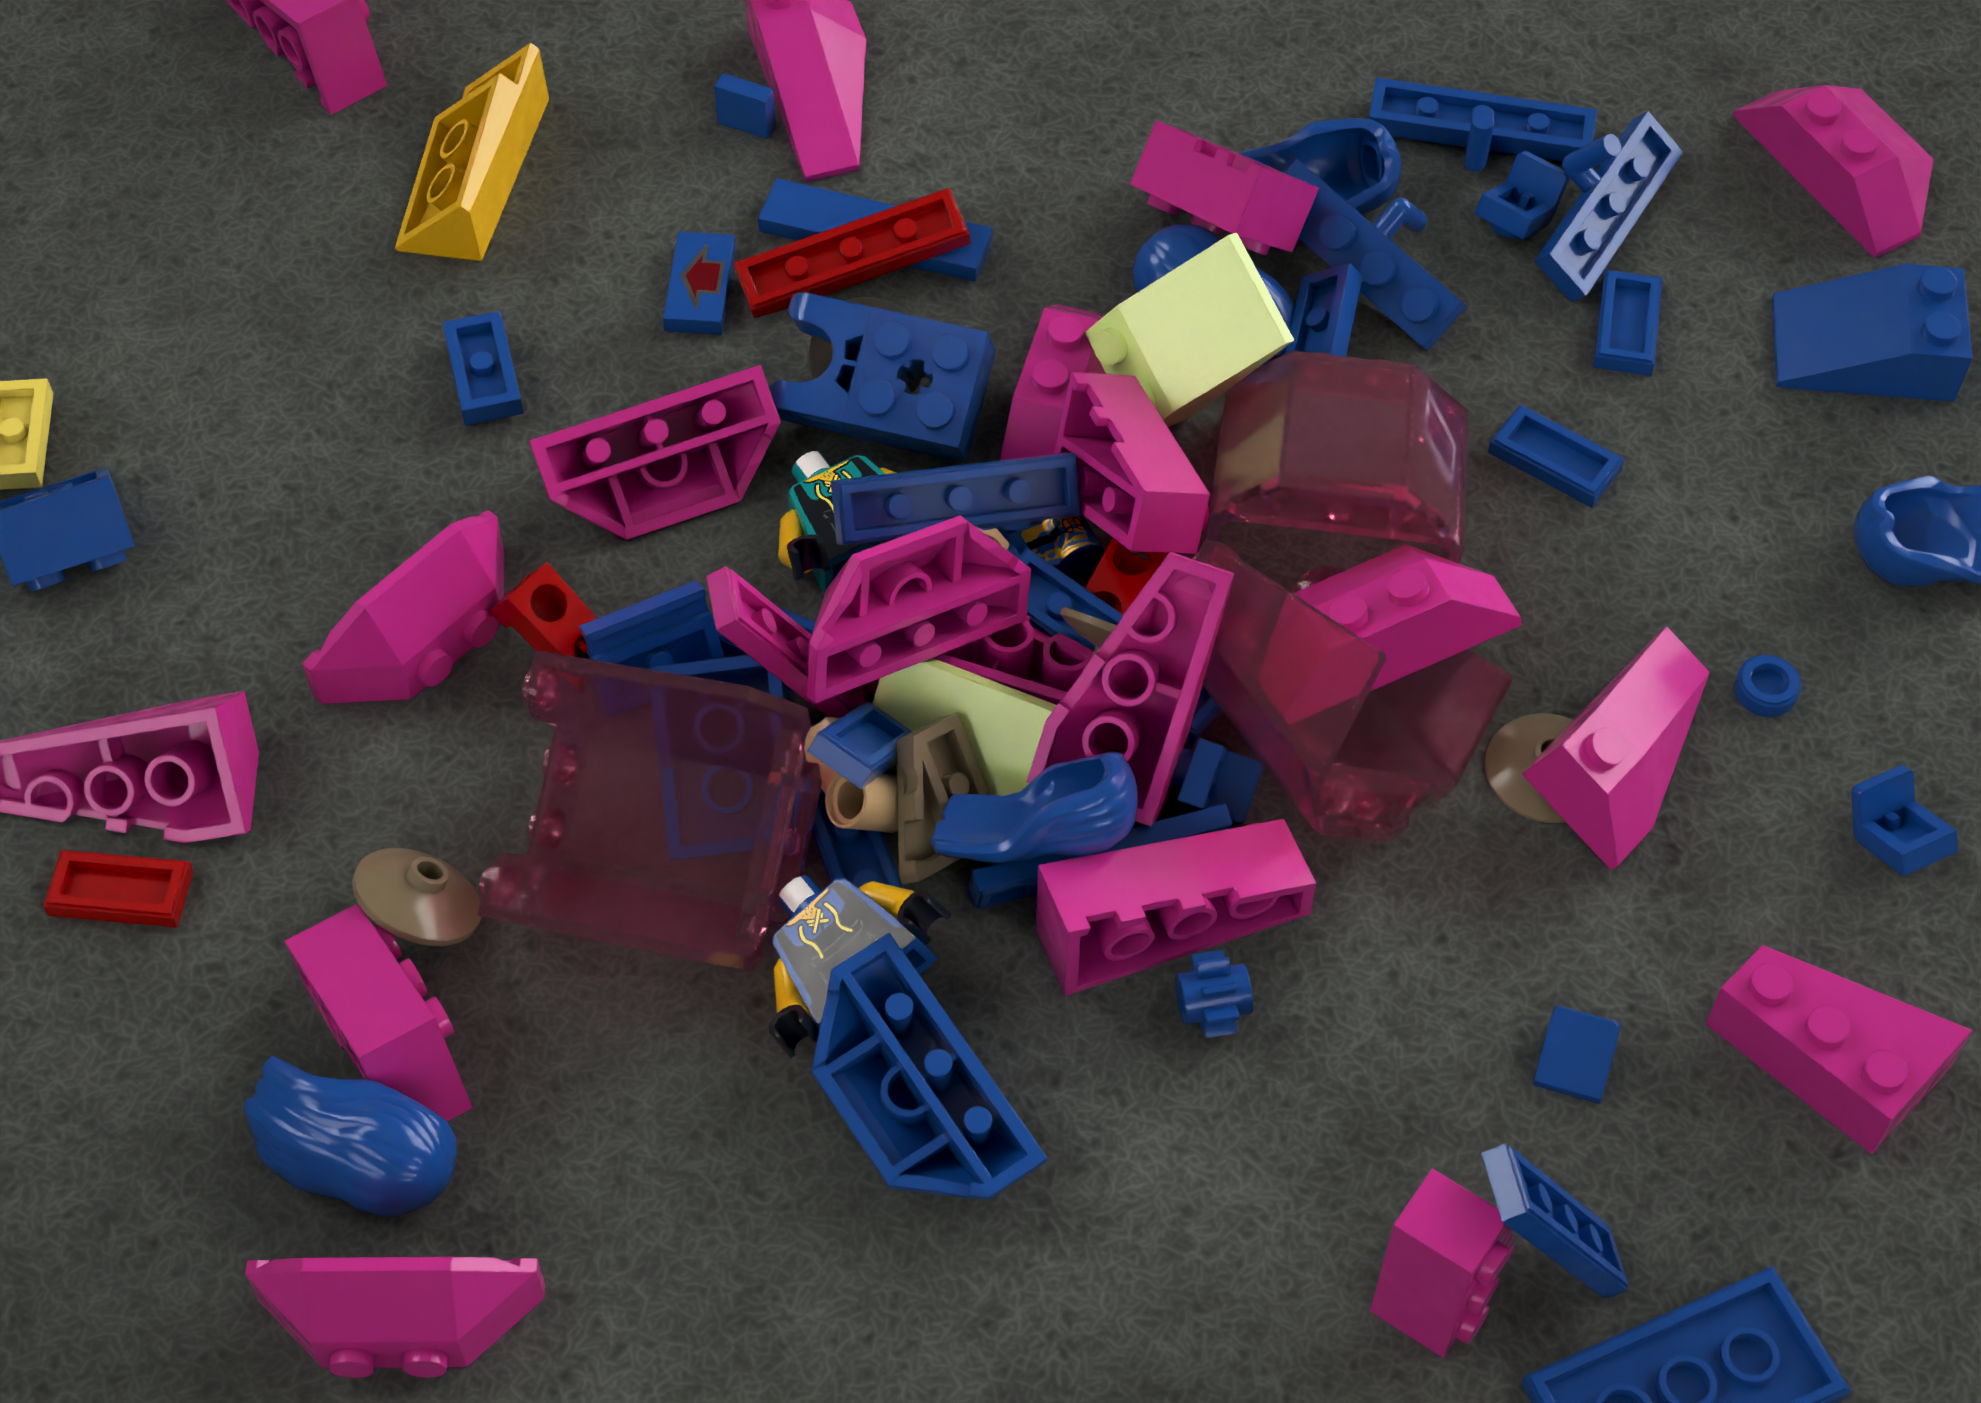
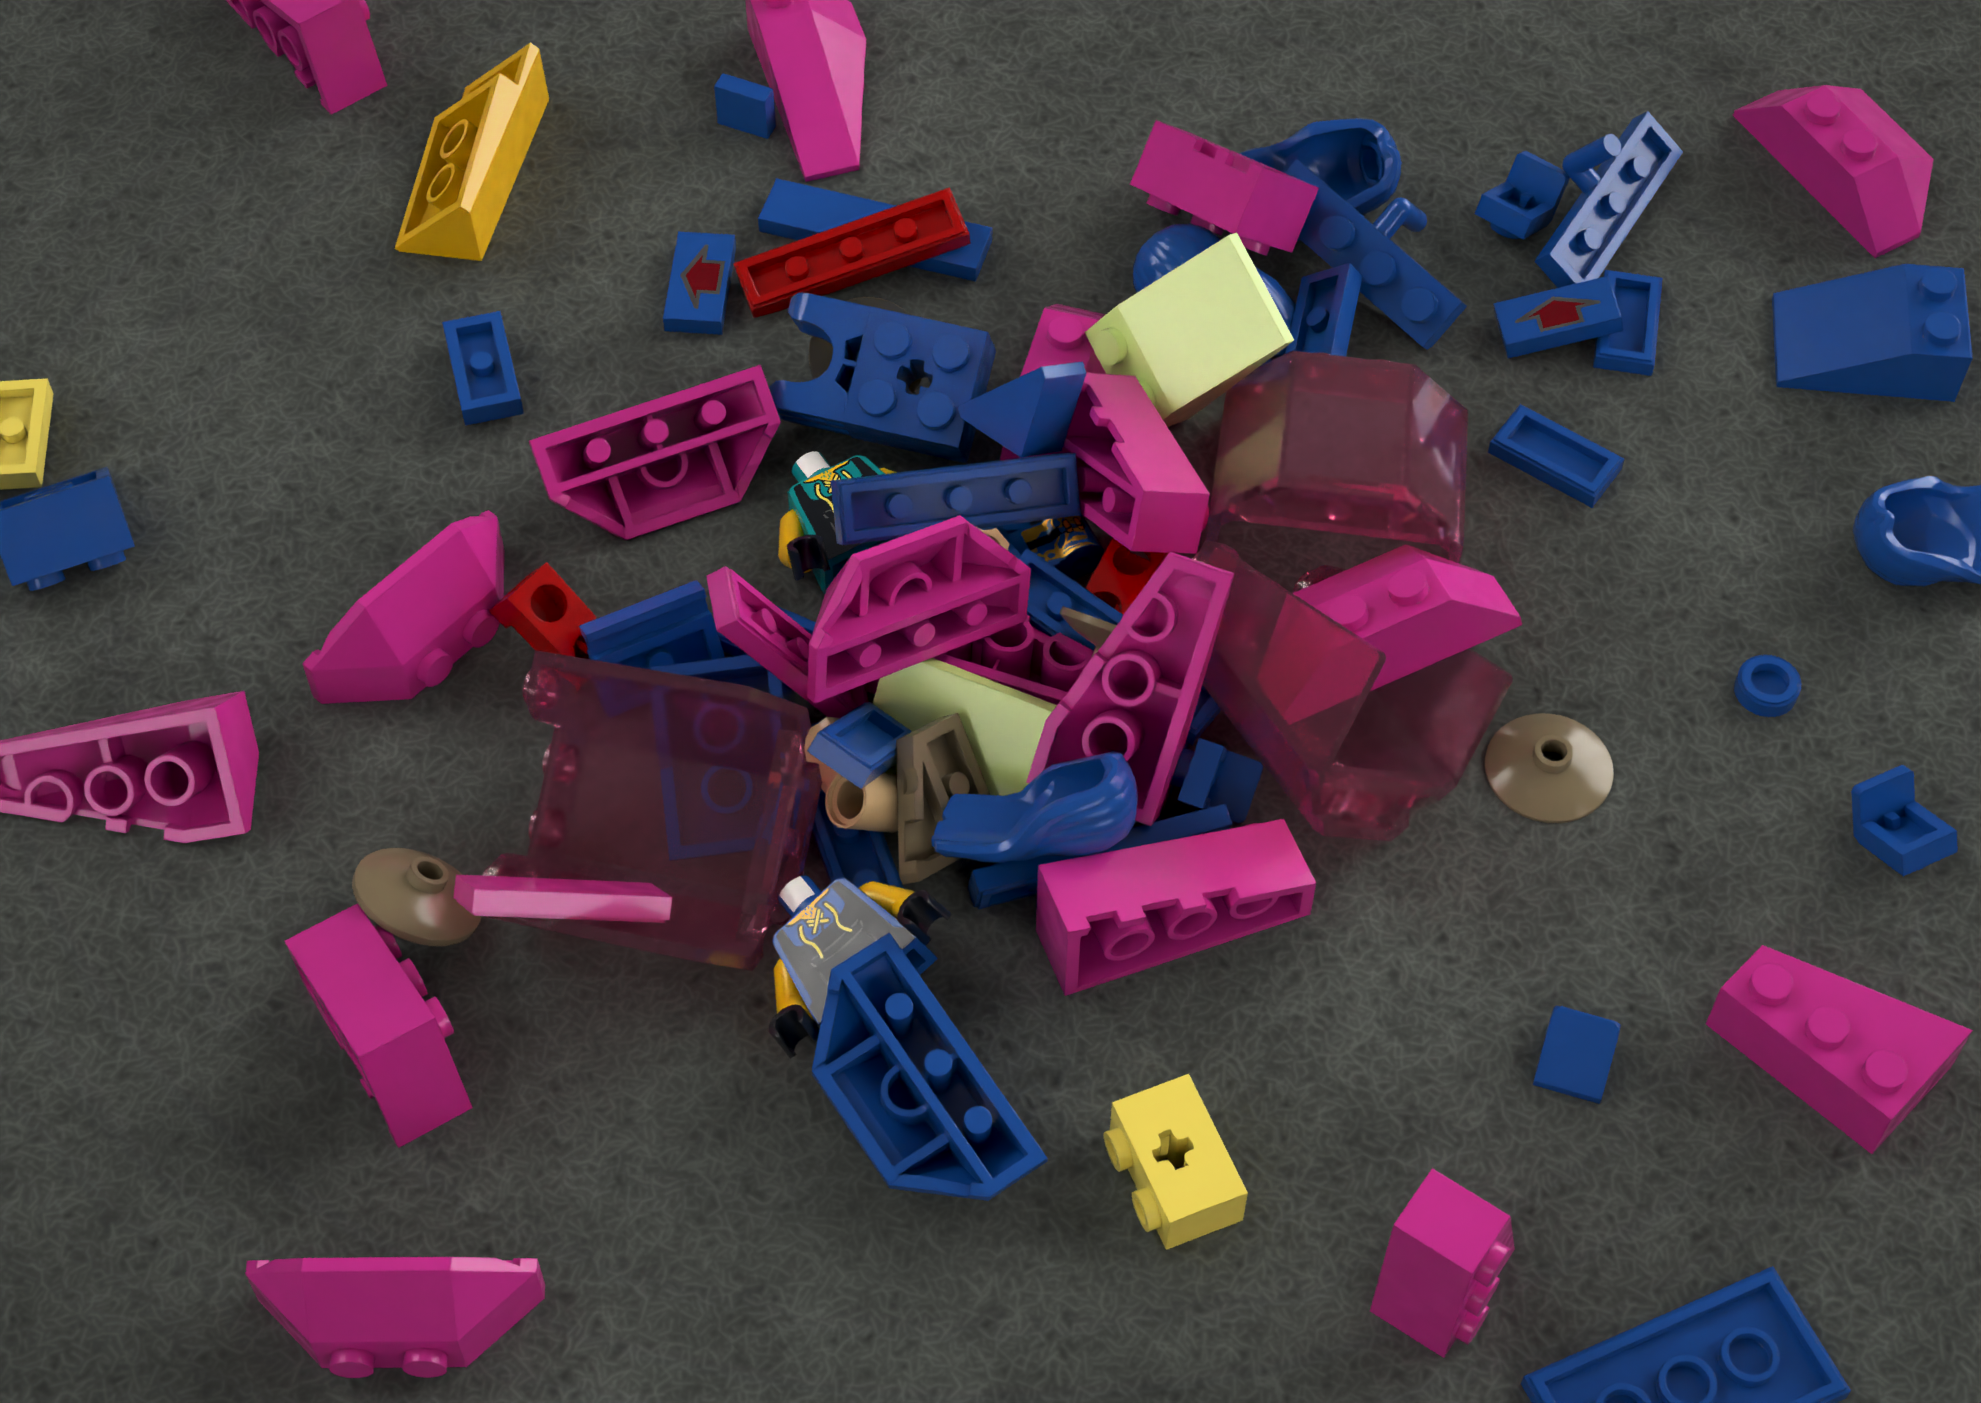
red tile [43,850,194,928] -> none
blue hair [243,1056,457,1217] -> none
blue gear [1175,950,1253,1038] -> none
blue plate [1369,77,1597,172] -> none
blue tile [1481,1143,1629,1298] -> none
dark pink wedge [1522,626,1710,870] -> none
none -> dark pink tile [453,874,672,923]
none -> blue slope [957,361,1086,458]
none -> light yellow brick [1103,1074,1248,1250]
none -> blue tile [1493,276,1623,359]

